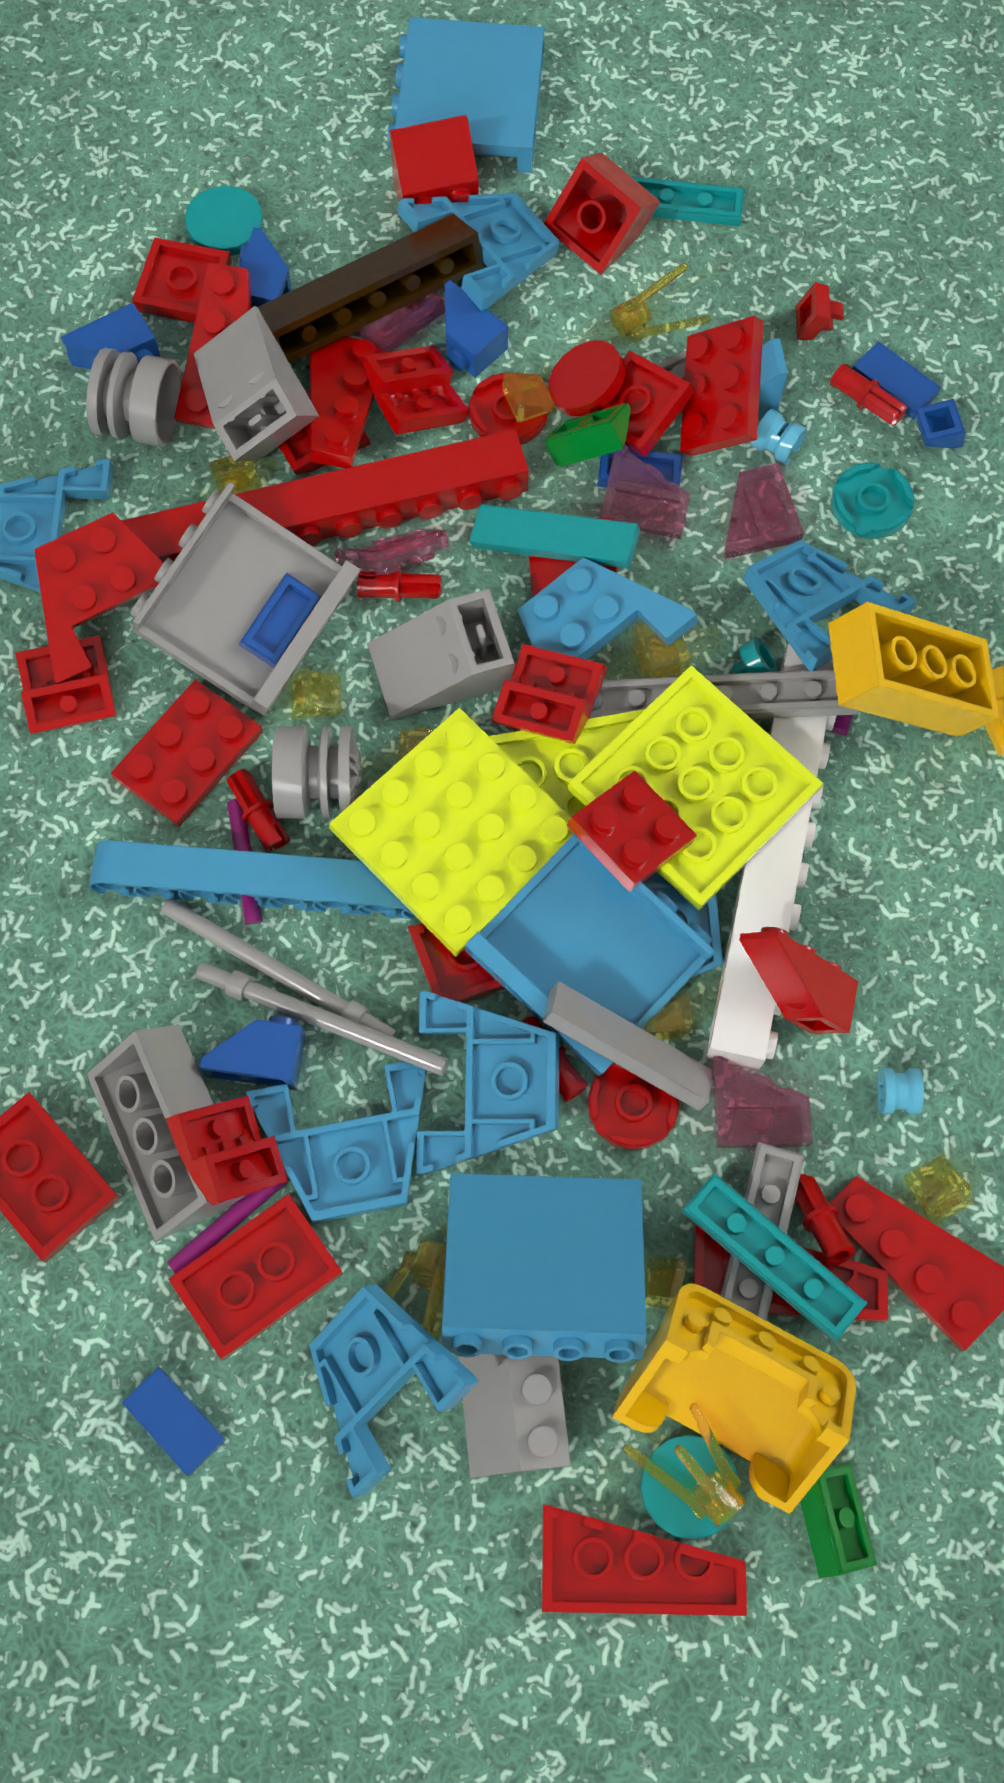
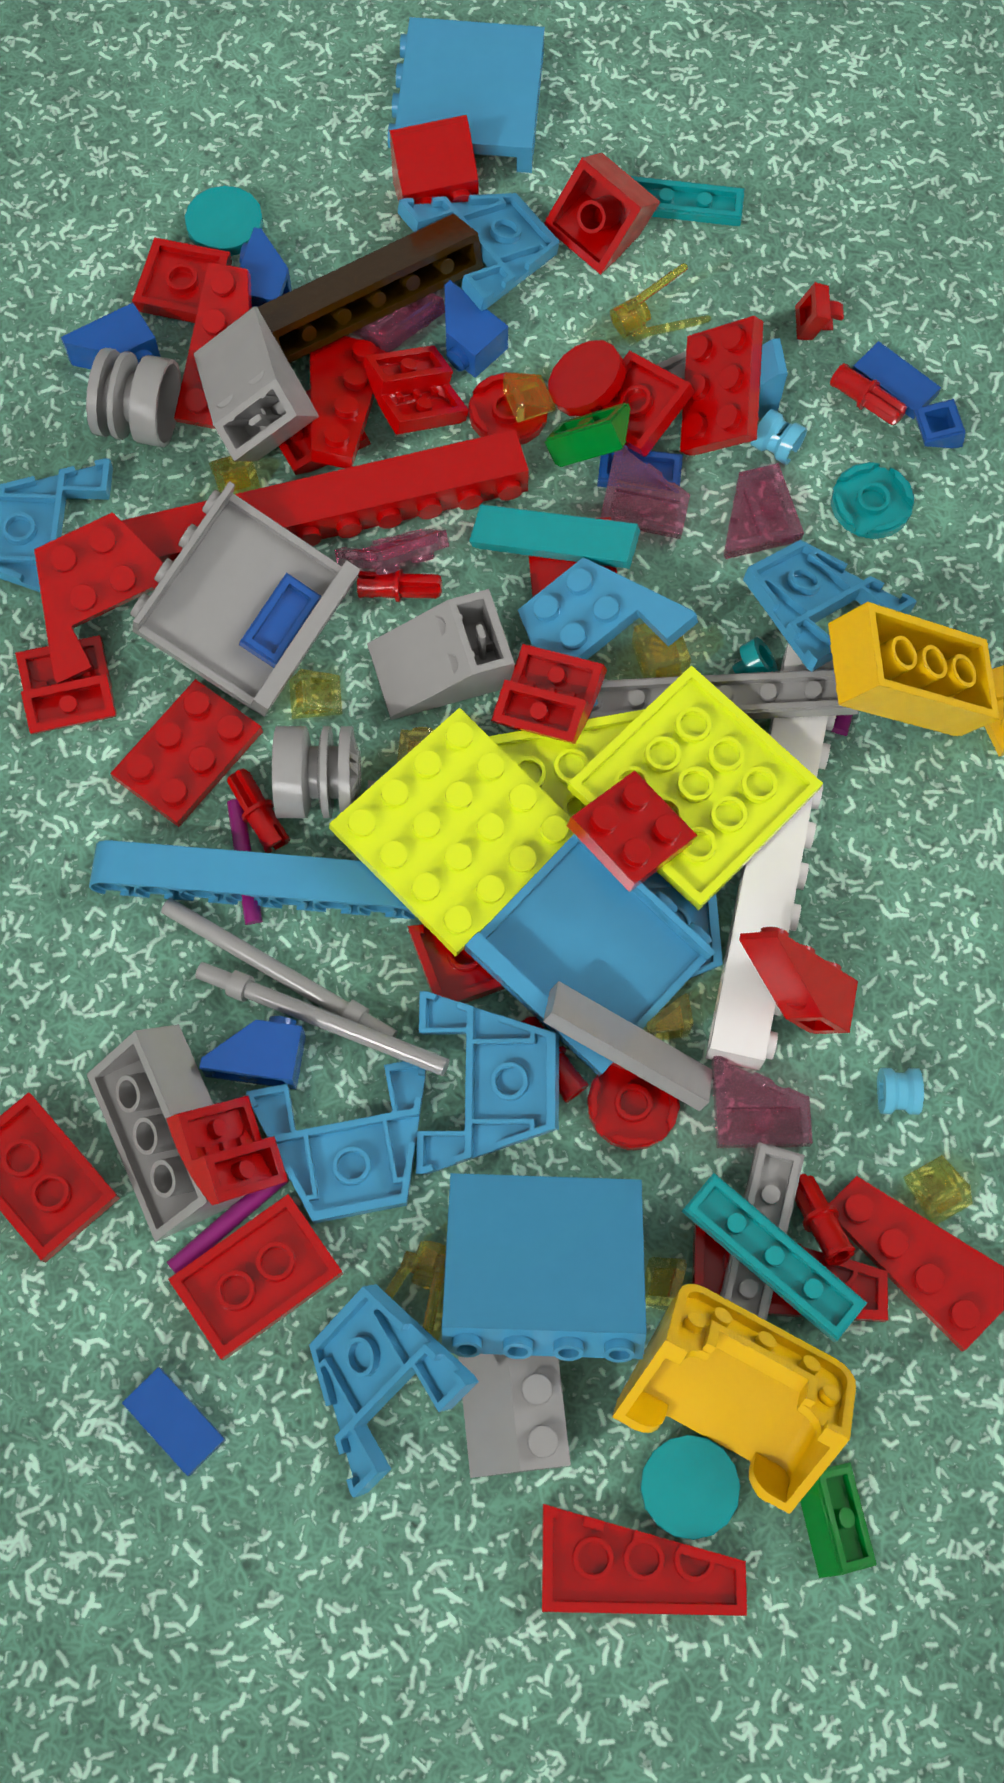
clear yellow plant [623,1403,746,1527] -> none

